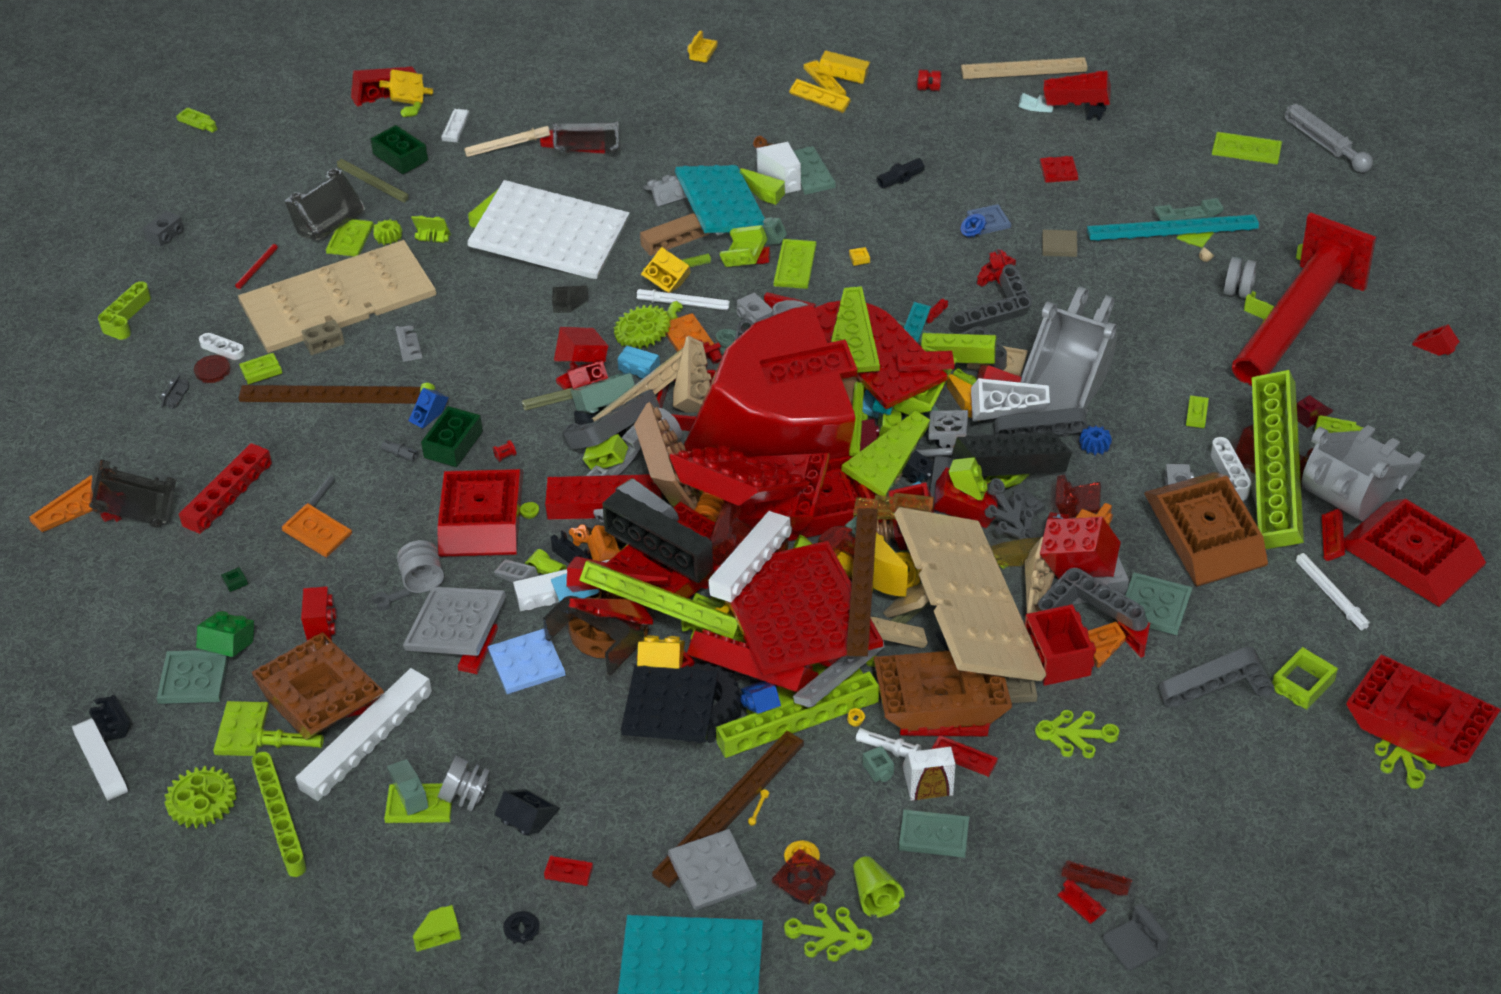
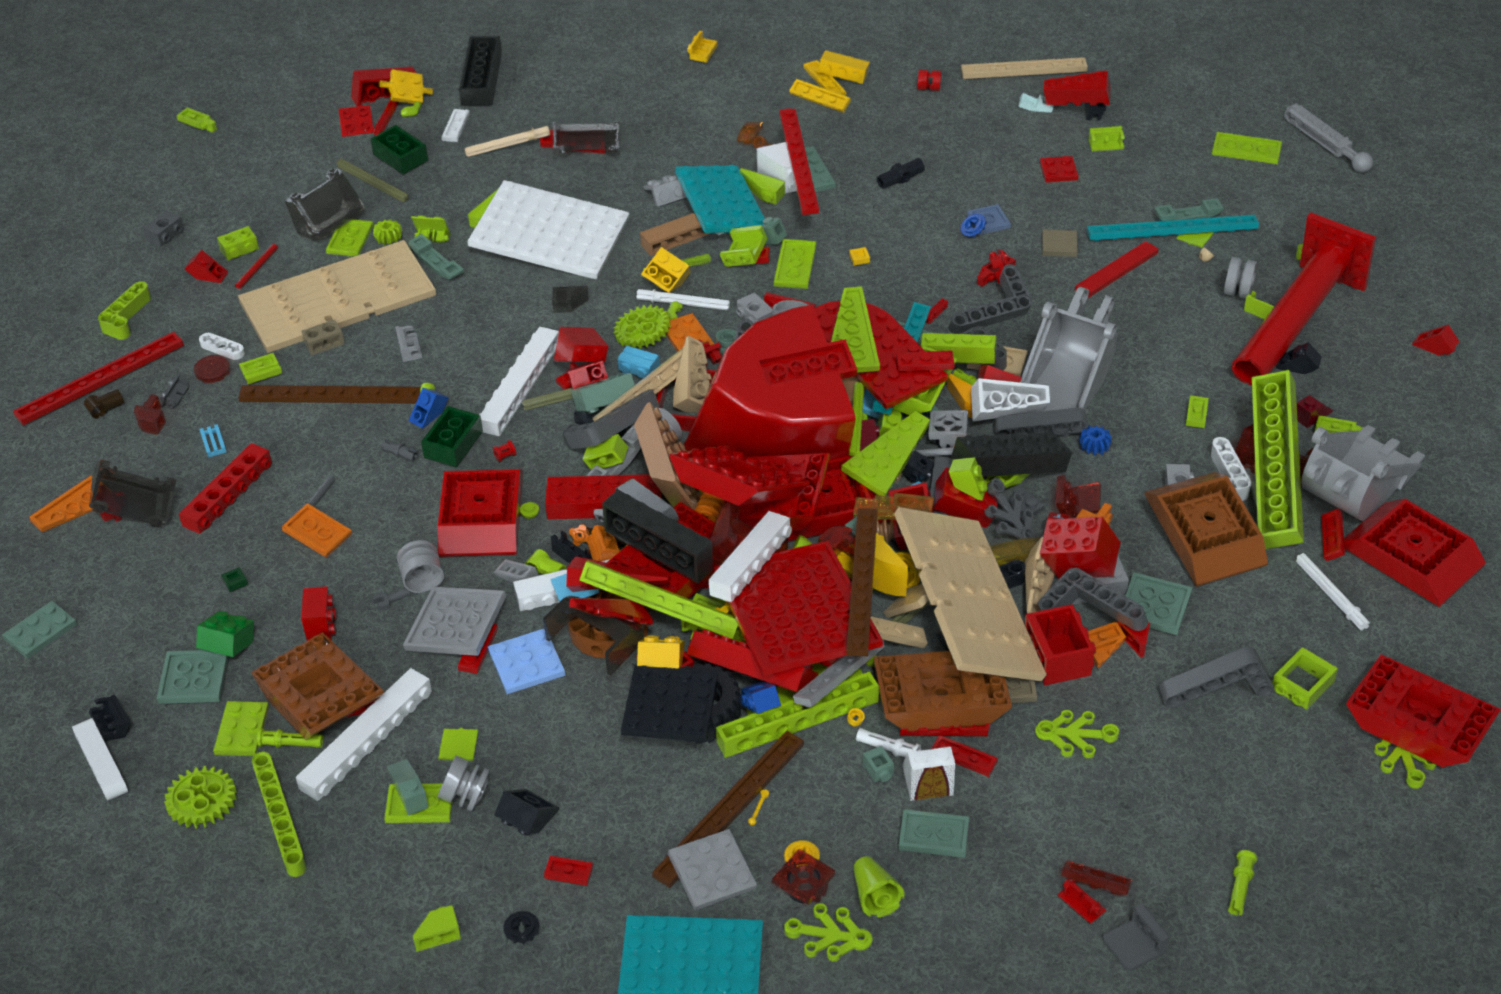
none -> sand green plate [2,601,77,659]
none -> red plate [13,332,184,425]
none -> dark brown piece [84,389,124,419]
none -> clear red brick [134,394,166,435]
none -> red slope [184,249,228,283]
none -> medium azure tile [199,424,226,457]
none -> lime brick [217,226,259,261]
none -> red hinge [338,105,374,137]
none -> red axle [373,98,399,136]
none -> sand green slope [408,234,464,280]
none -> lime piece [438,728,479,761]
none -> pearl dark grey brick [459,36,502,106]
none -> white brick [479,327,559,436]
none -> clear orange slope [737,122,763,144]
none -> red plate [779,109,819,215]
none -> black piece [999,560,1025,589]
none -> red tile [1075,241,1159,298]
none -> lime hinge [1088,126,1125,151]
none -> lime pin [1228,850,1257,916]
none -> black slope [1276,342,1322,375]

